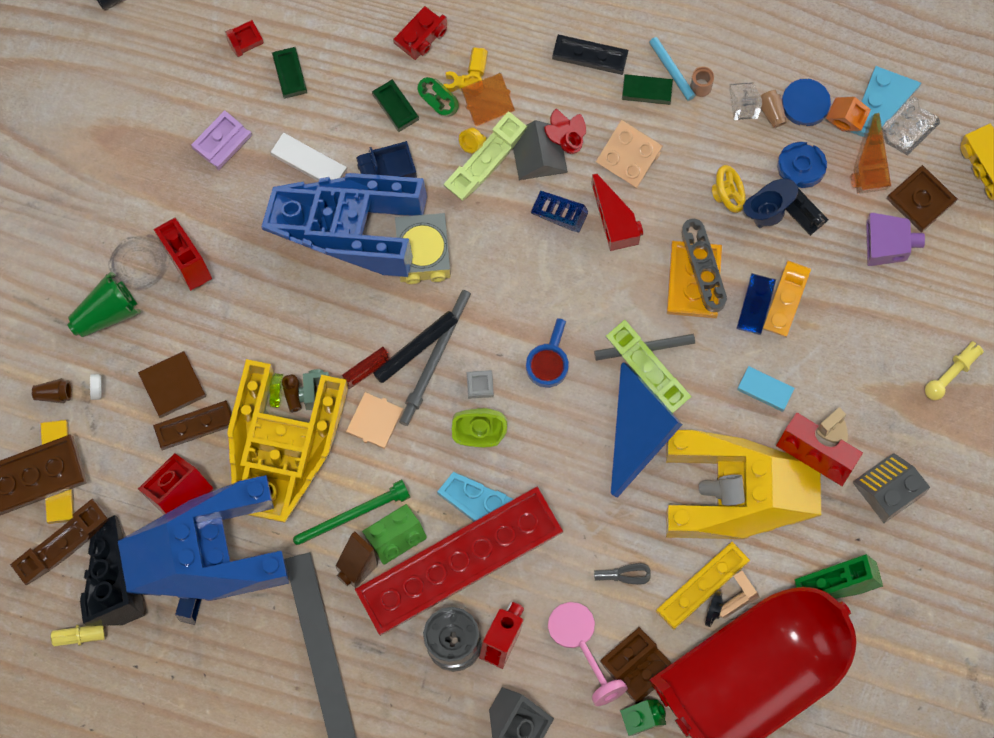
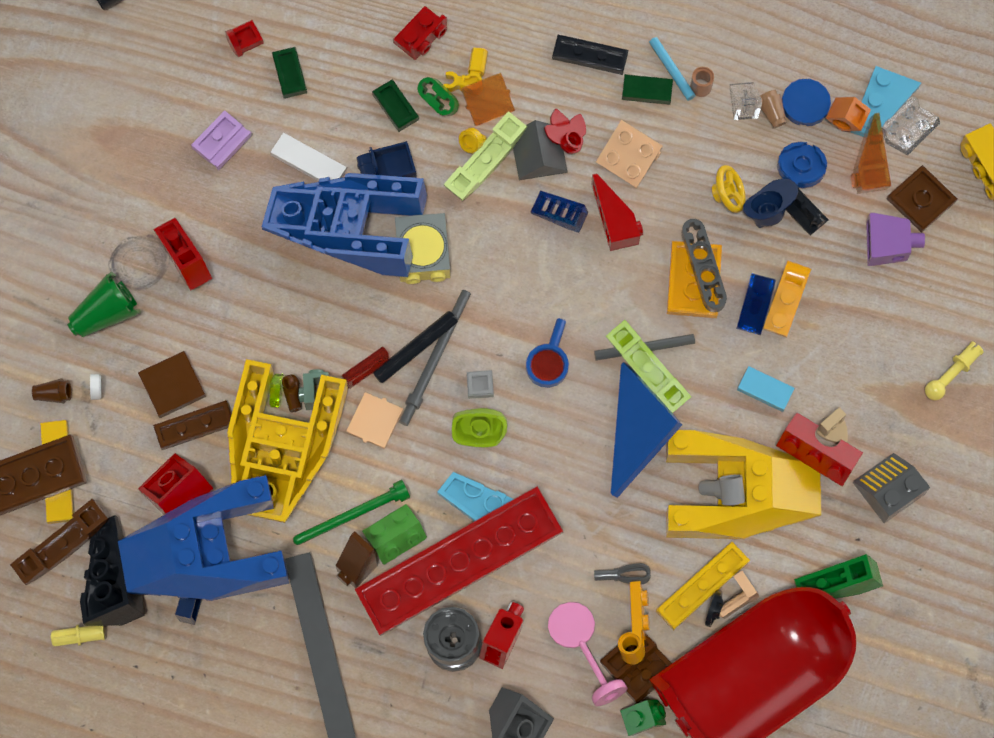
none -> light orange plate [618,581,650,665]

